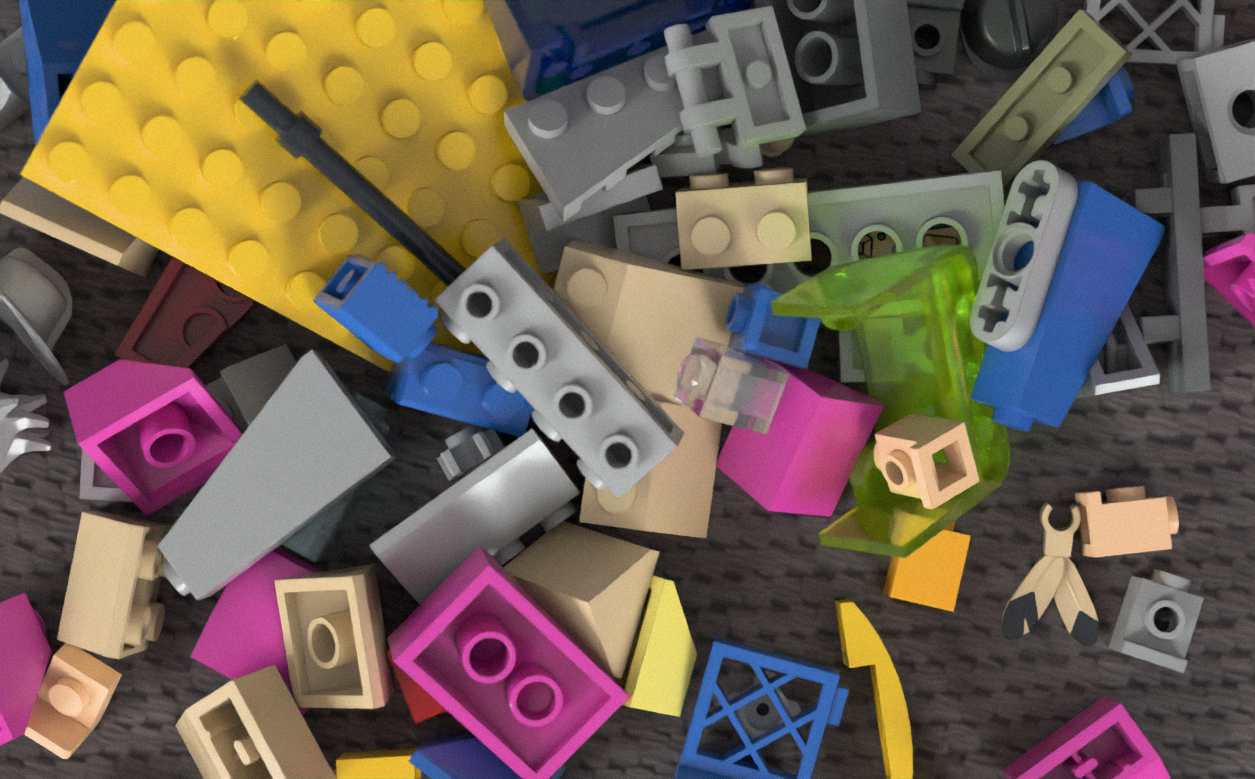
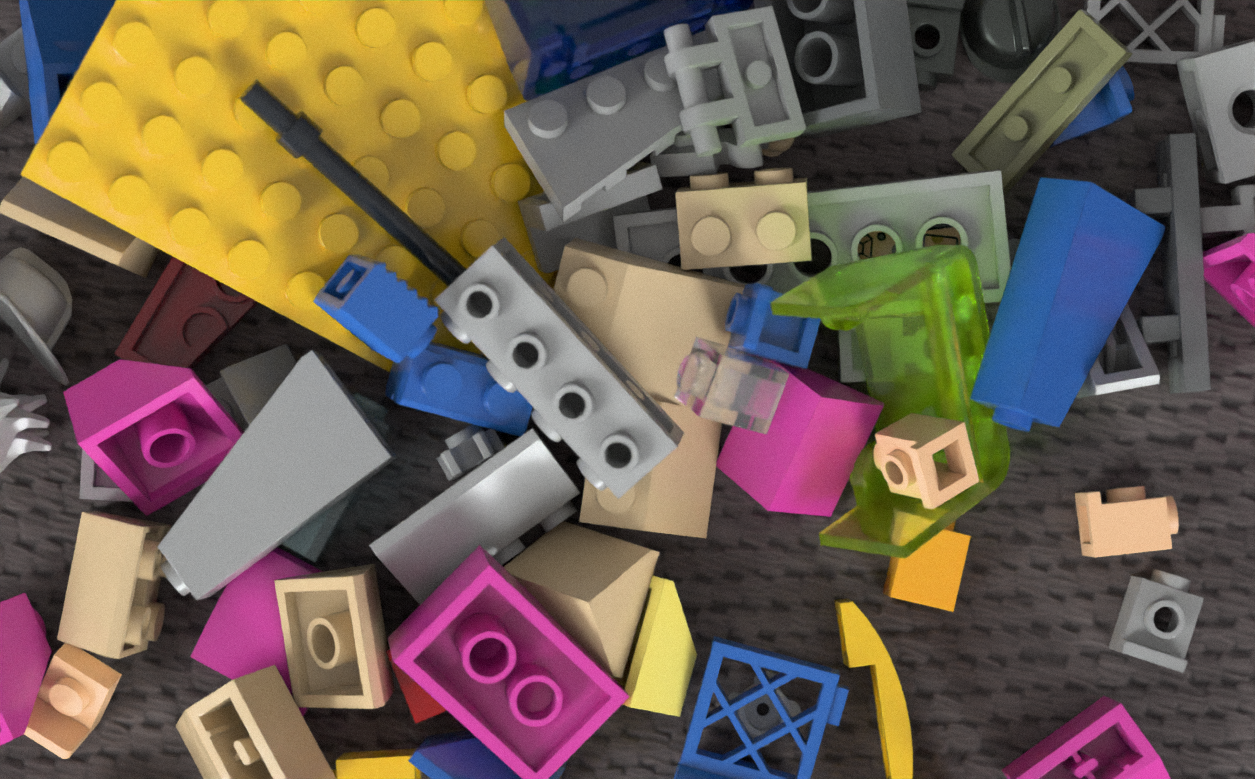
light grey beam [970,160,1079,352] -> none
tan piece [1002,501,1099,647] -> none

